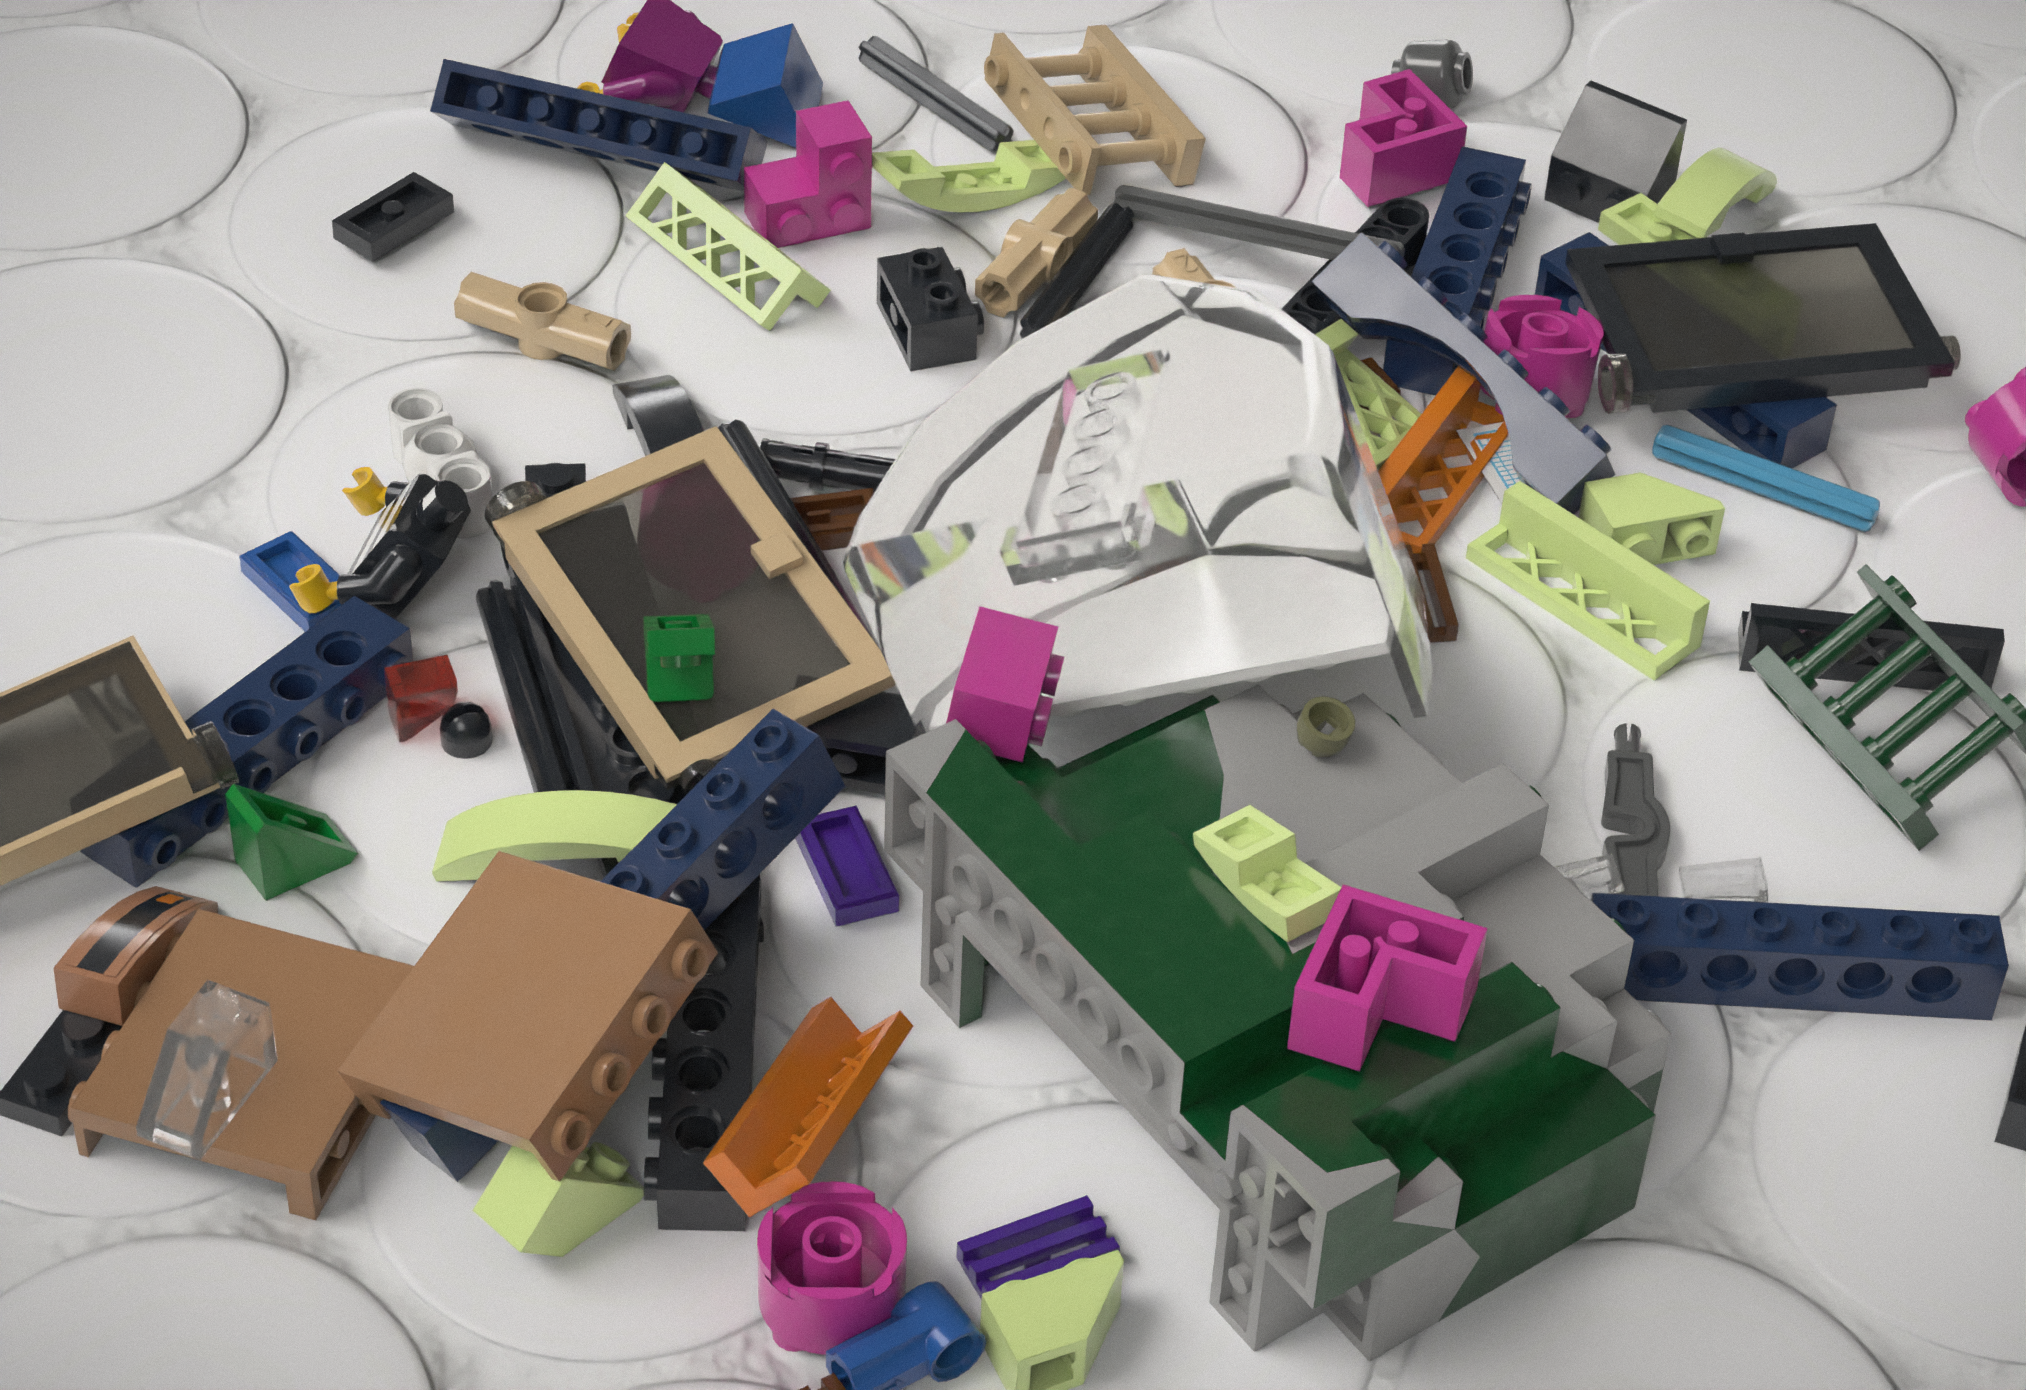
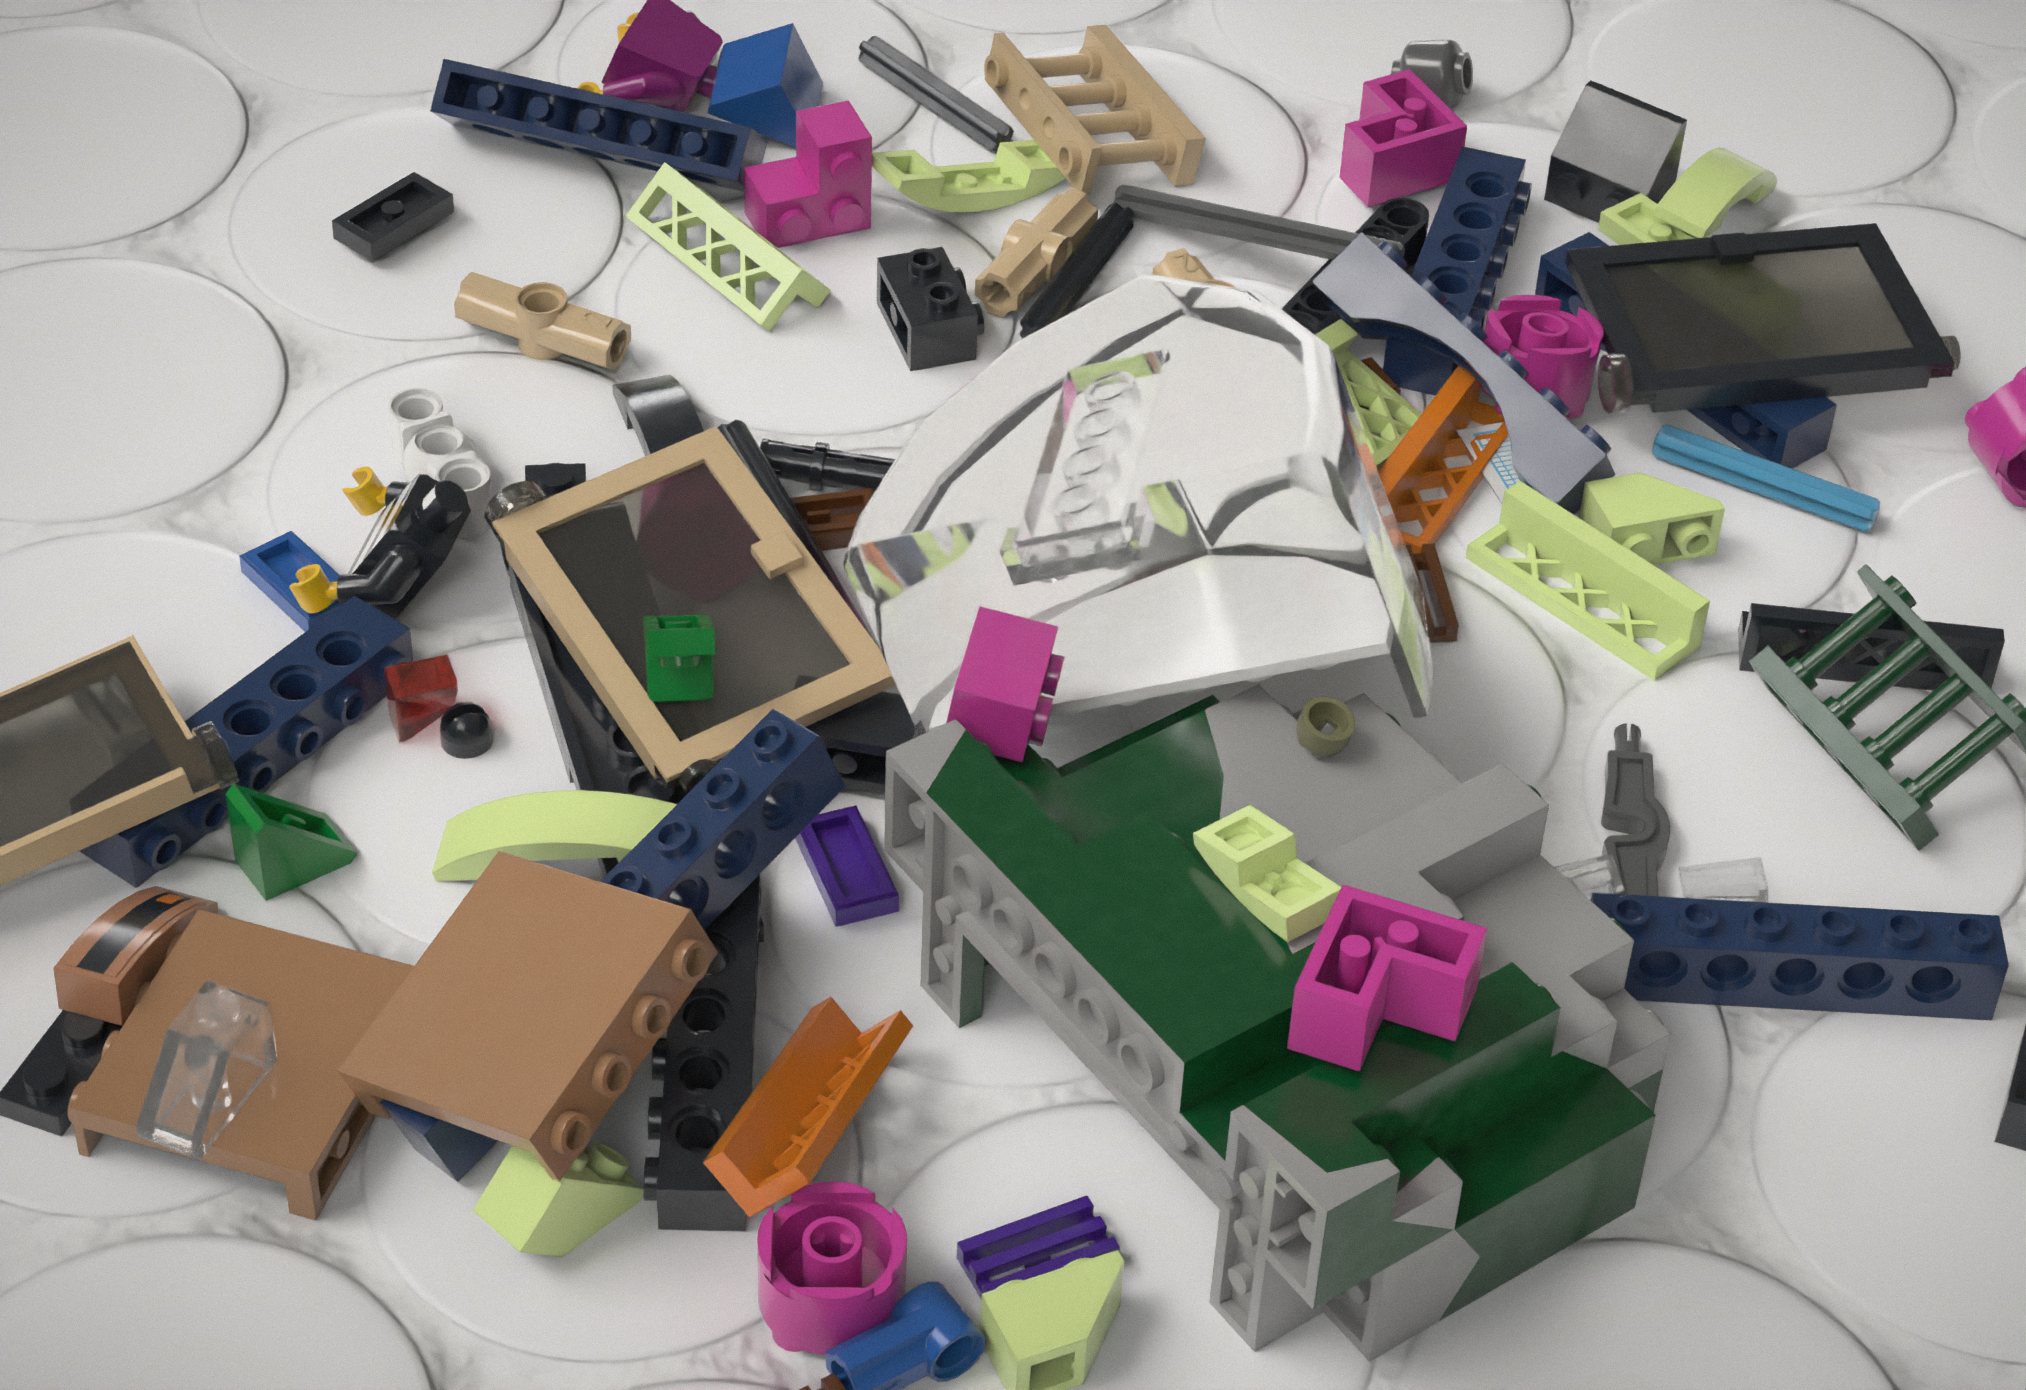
black axle [476,580,574,793] -> none

